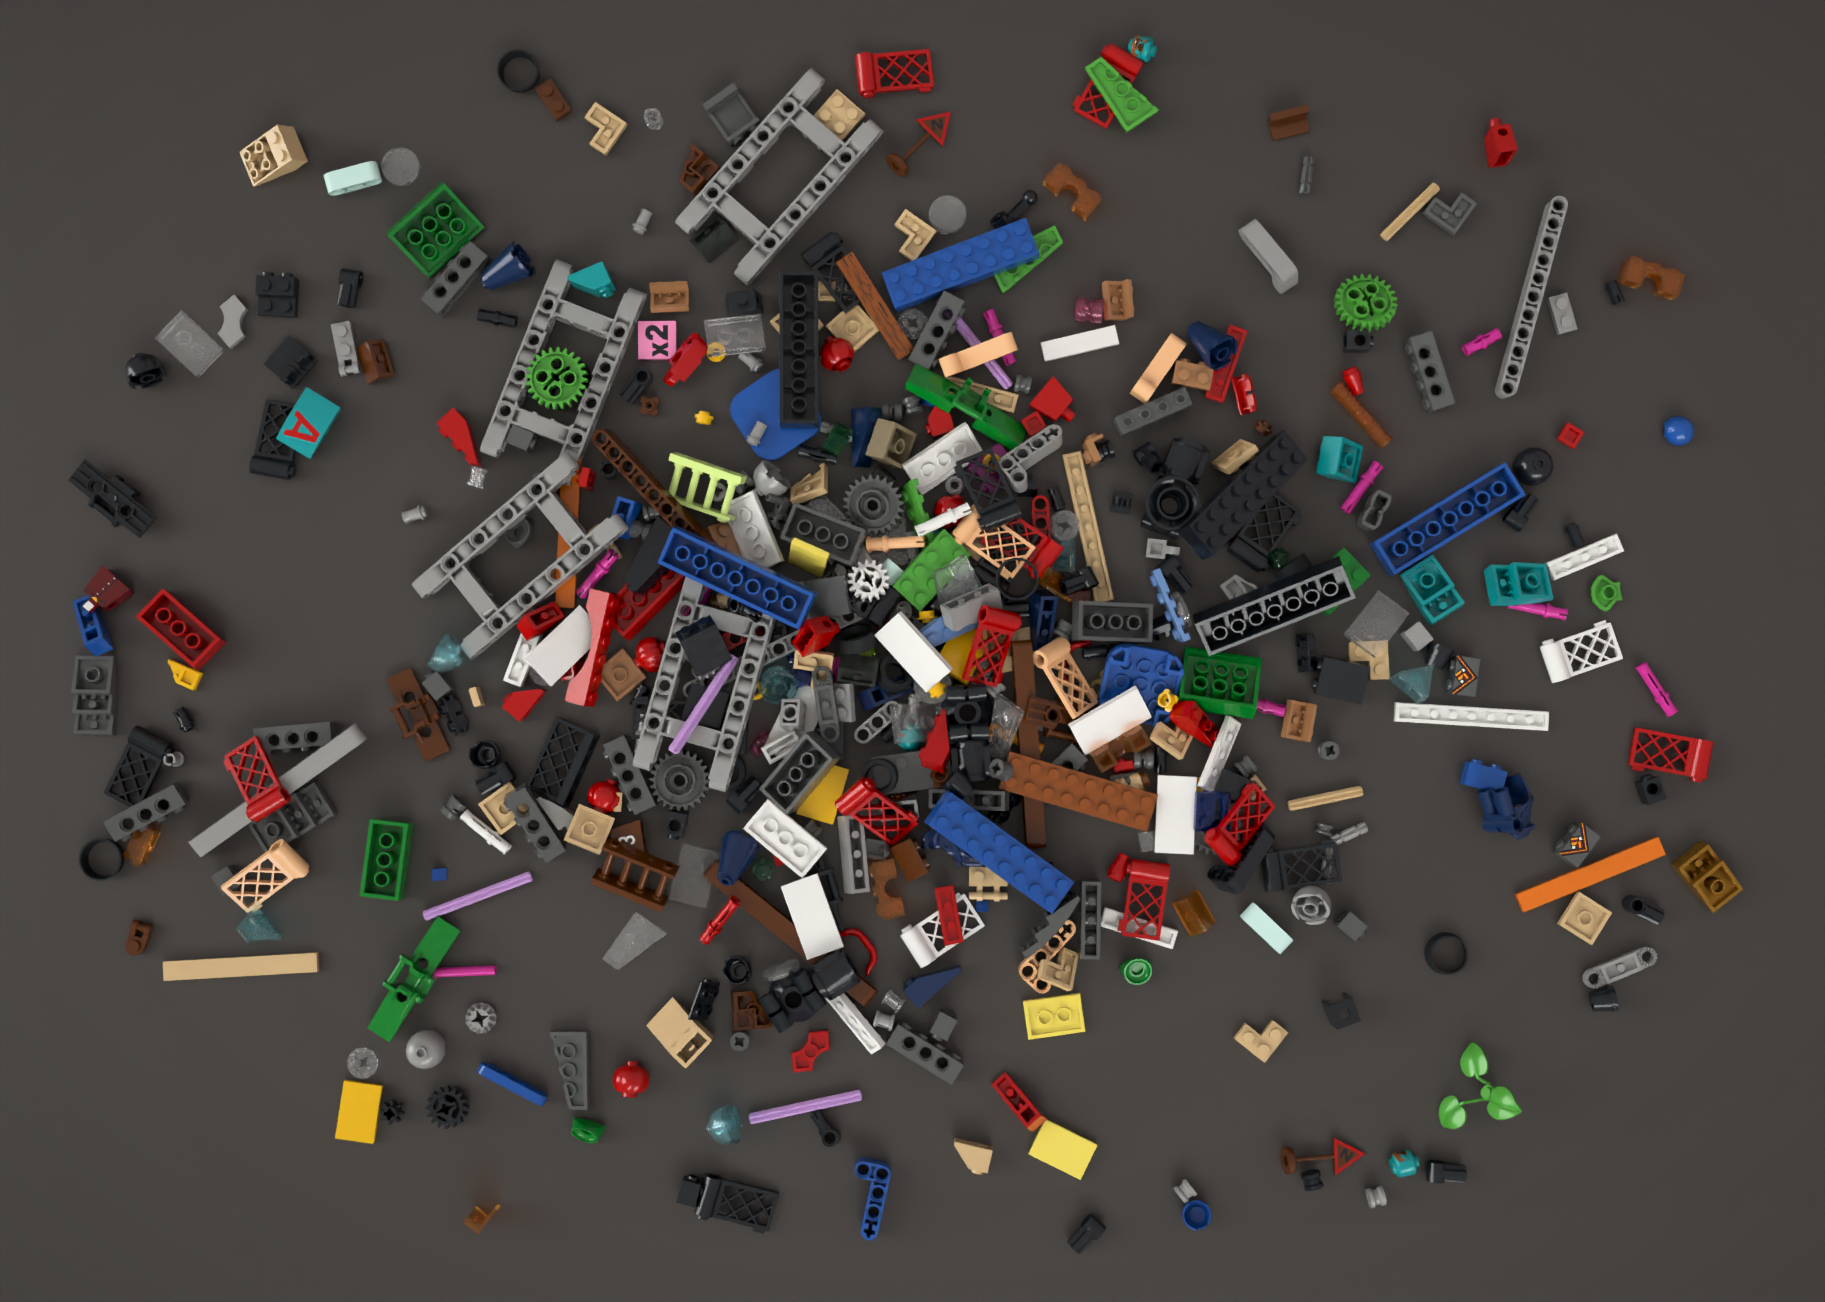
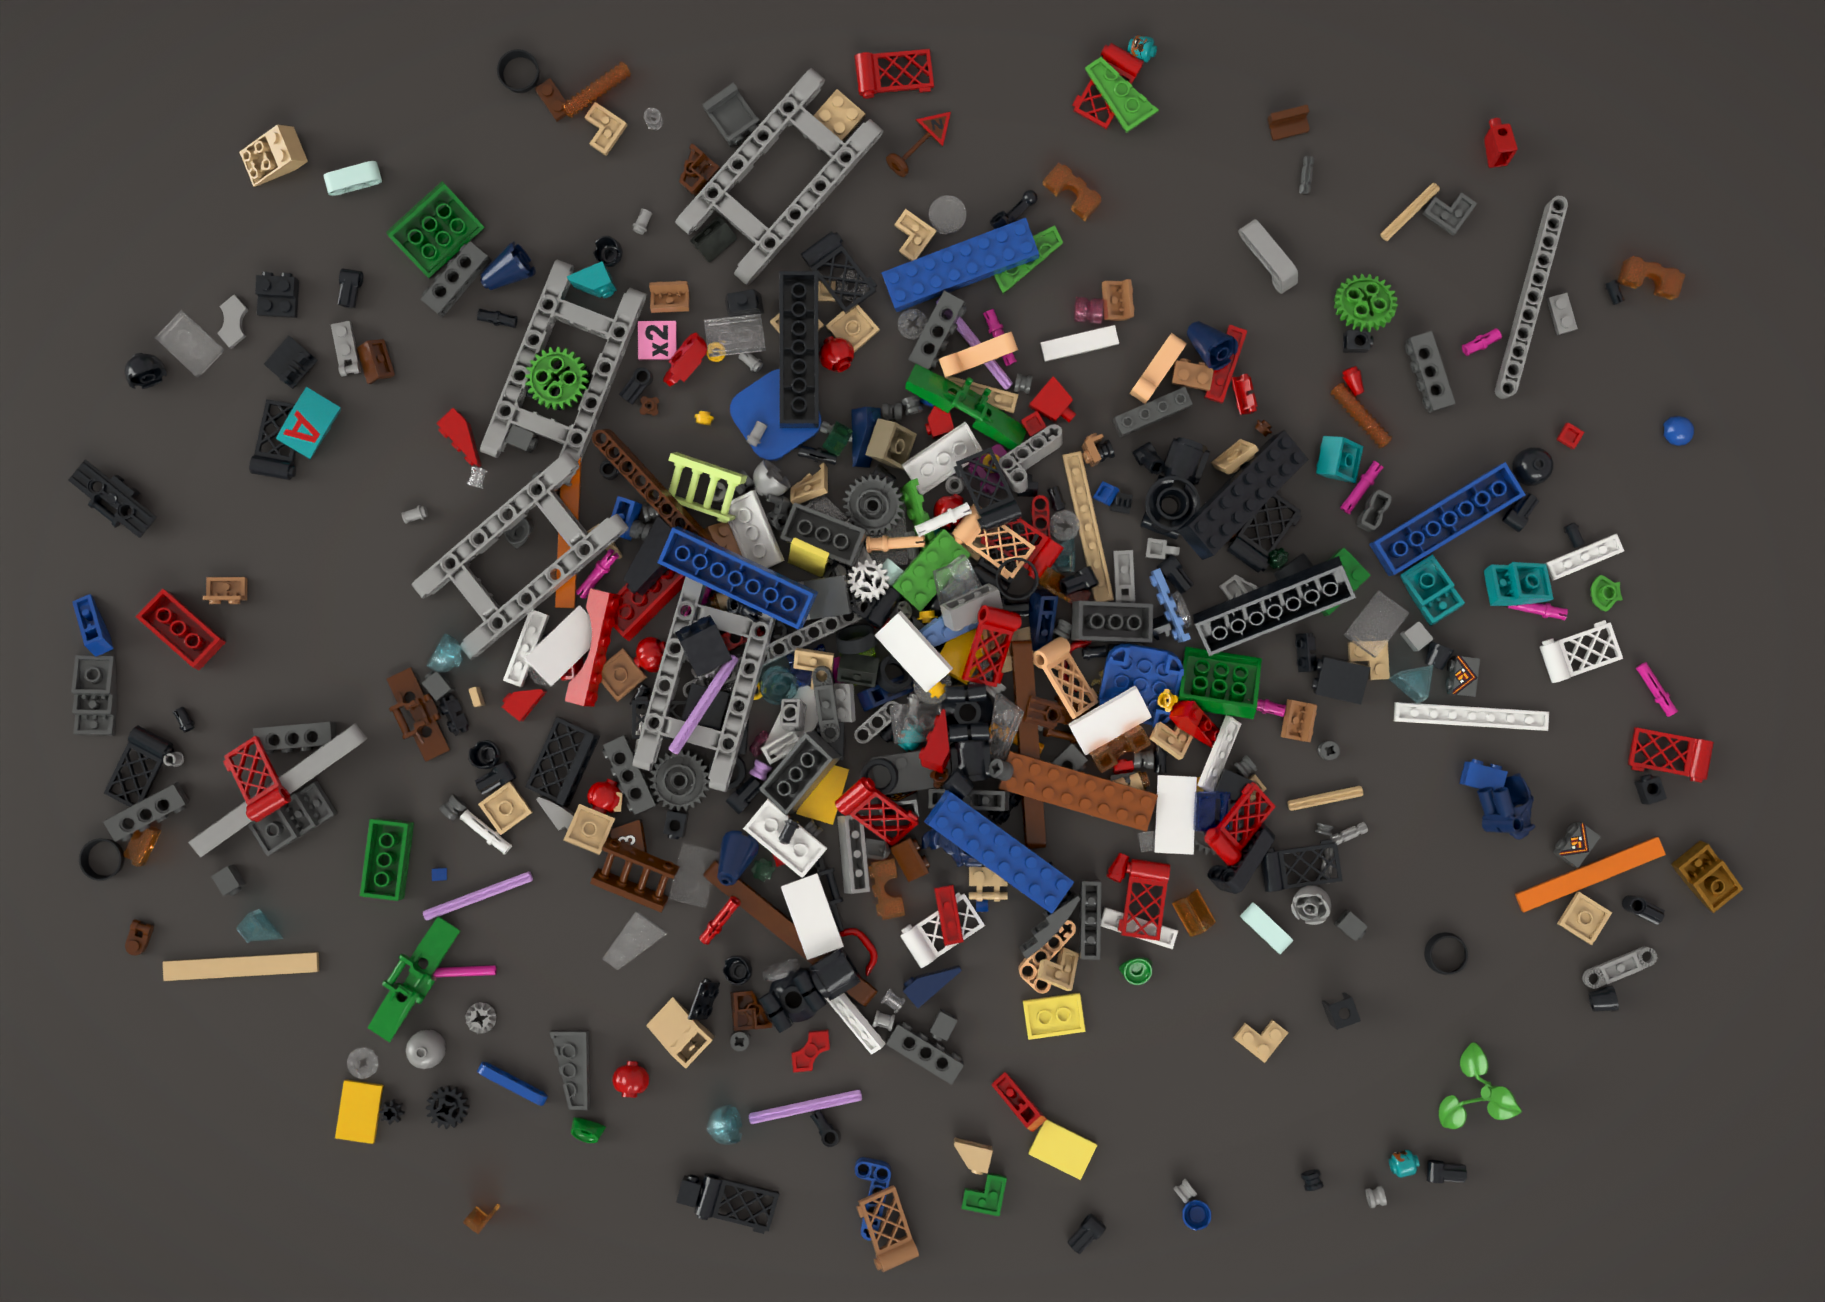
dark red torso [82,565,134,613] -> none
yellow tile [168,659,203,691] -> none
light nougat piece [221,839,310,913] -> none
clear tile [381,148,420,186] -> none
dark grey brick [503,783,566,863] -> none
red slope [517,601,565,641] -> none
red plate [577,467,596,491] -> none
red torso [792,615,840,657] -> none
dark orange tile [835,252,914,360] -> none
reddish brown piece [1281,1137,1365,1176] -> none
none -> medium nougat bracket [203,577,247,604]
none -> clear orange piece [561,61,631,118]
none -> black hair [593,236,623,267]
none -> lavender wheel [749,759,773,781]
none -> black pin [779,817,799,844]
none -> medium nougat piece [856,1185,919,1273]
none -> green plate [961,1173,1007,1216]
none -> blue tile [1093,481,1119,506]
none -> light grey plate [1113,550,1135,603]

